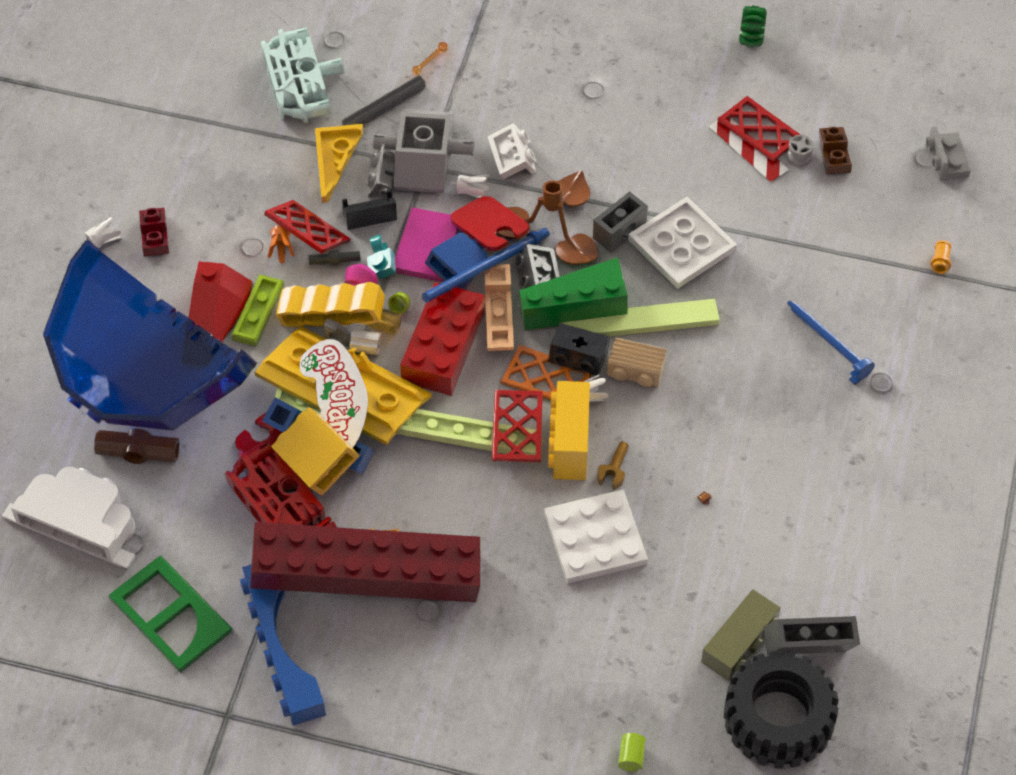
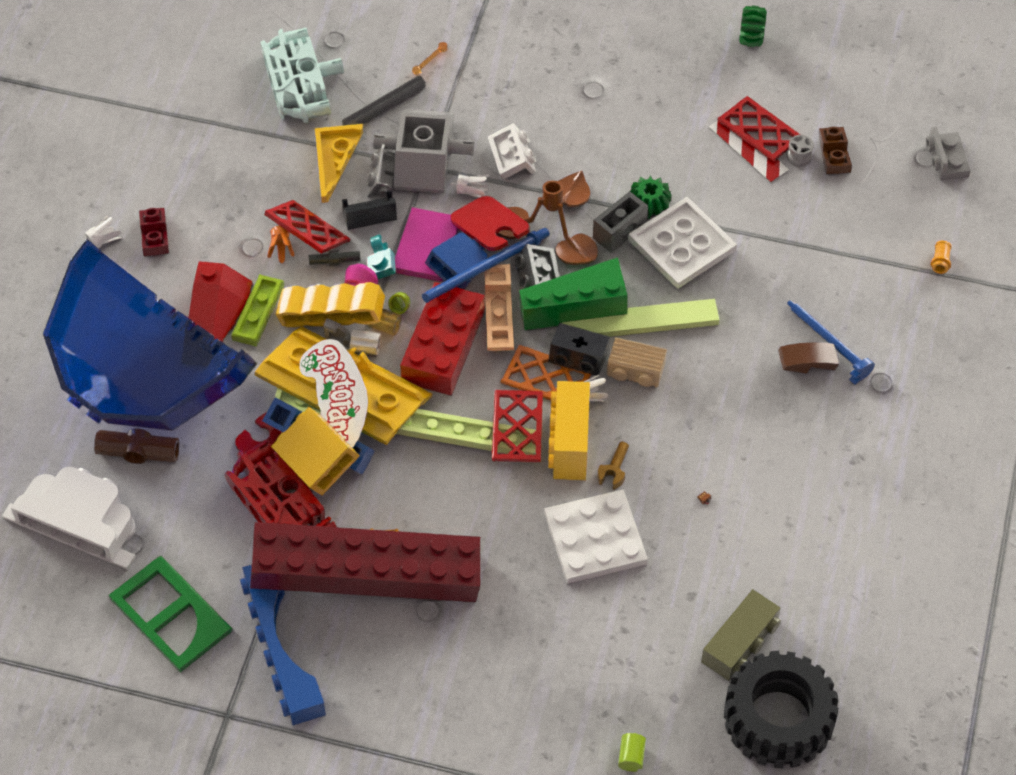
dark grey brick [763,616,860,655] -> none
none -> green gear [630,175,672,219]
none -> reddish brown slope [778,342,839,374]

